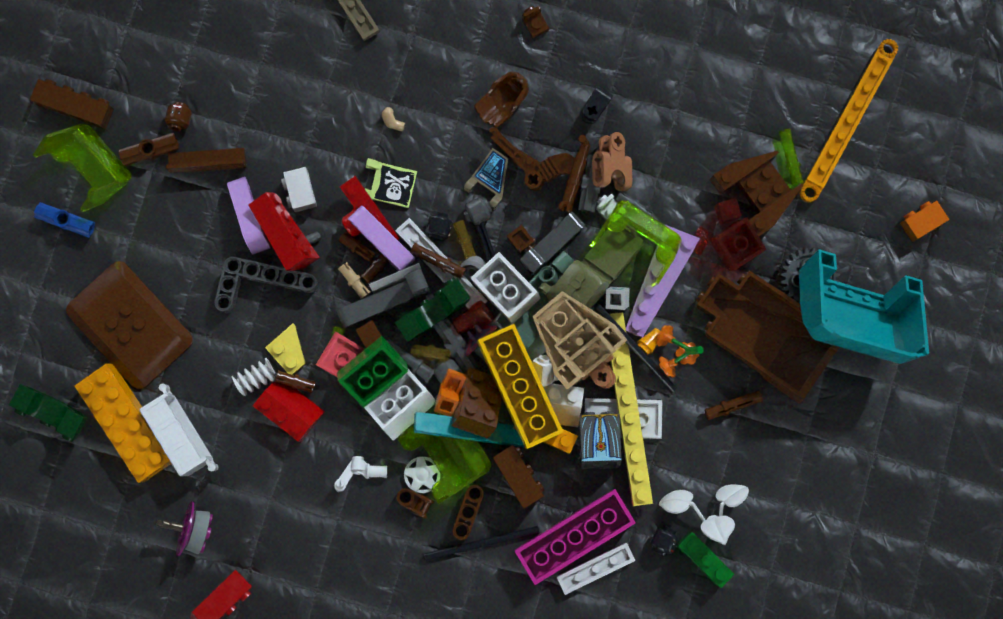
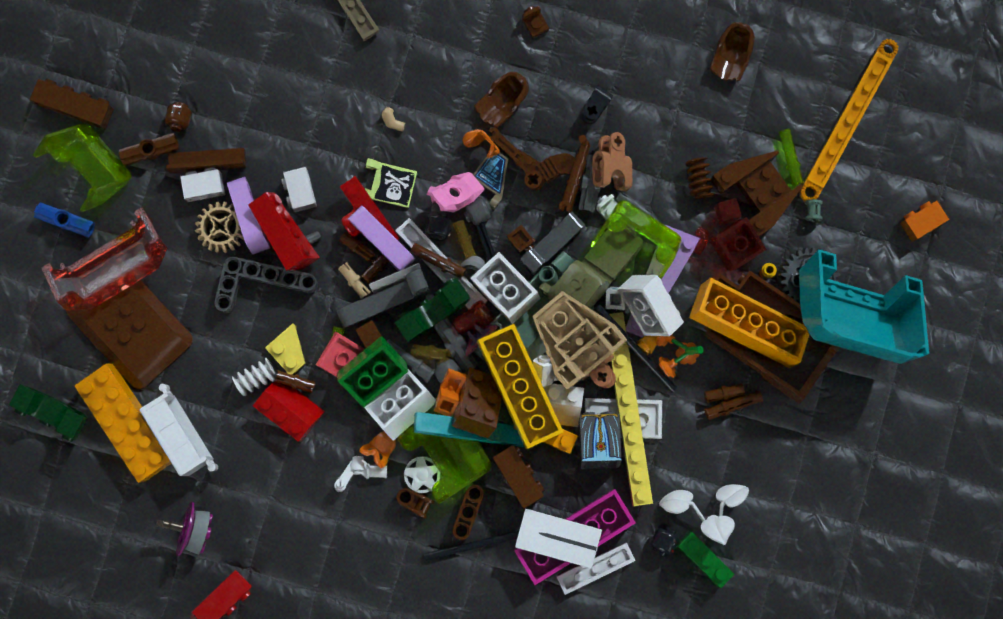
none -> clear red windscreen [41,207,168,310]
none -> white brick [180,168,225,202]
none -> tan gear [195,202,244,253]
none -> orange piece [359,431,396,468]
none -> bright pink piece [427,172,484,213]
none -> orange piece [462,129,500,158]
none -> white tile [515,508,602,568]
none -> white brick [618,275,684,336]
none -> reddish brown piece [685,157,714,199]
none -> light orange brick [689,278,809,368]
none -> reddish brown pin [704,383,745,403]
none -> reddish brown hair [710,22,755,81]
none -> yellow pin [759,263,777,279]
none -> sand green bush [805,199,823,221]

